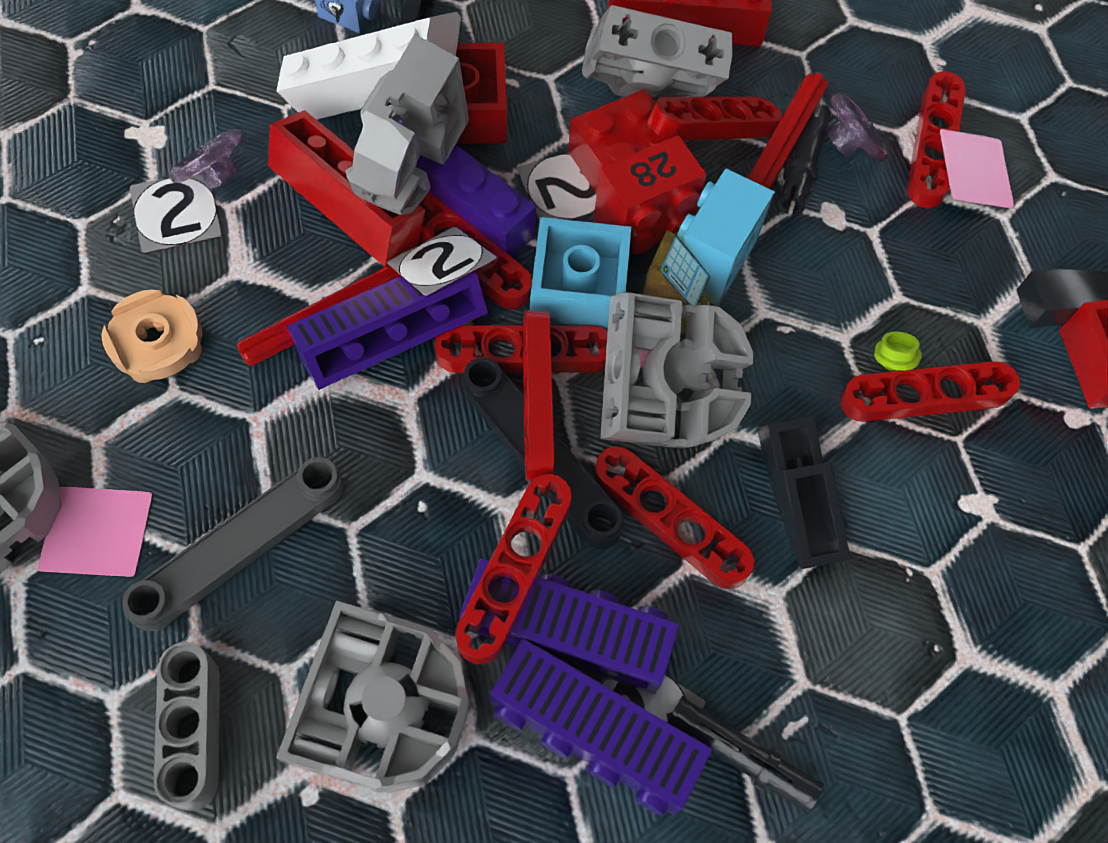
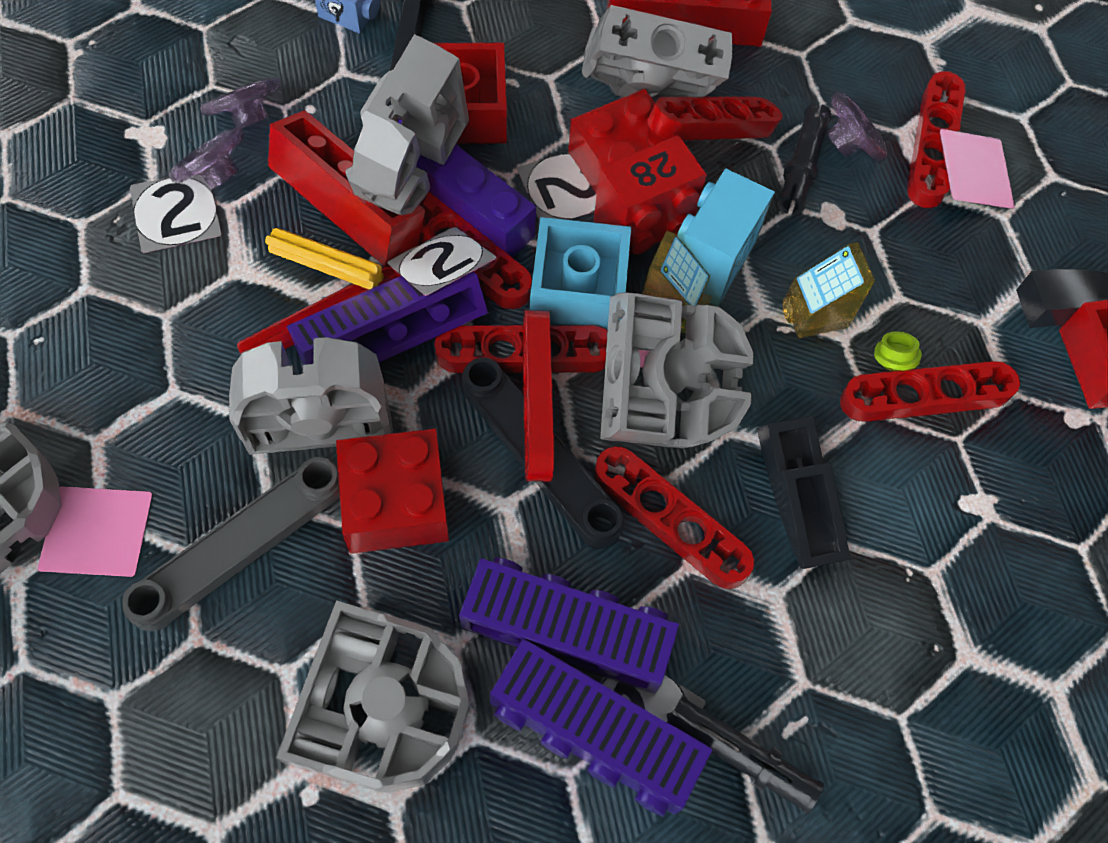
light nougat plate [102,289,202,383] -> none
light grey beam [154,642,220,811] -> none
white slope [277,12,461,119] -> none
red beam [456,474,572,664] -> none
red axle [747,72,828,189] -> none
none -> clear purple piece [200,76,281,129]
none -> light grey connector [229,337,393,455]
none -> yellow axle [265,228,384,290]
none -> red brick [336,429,449,554]
none -> slope [782,242,875,339]

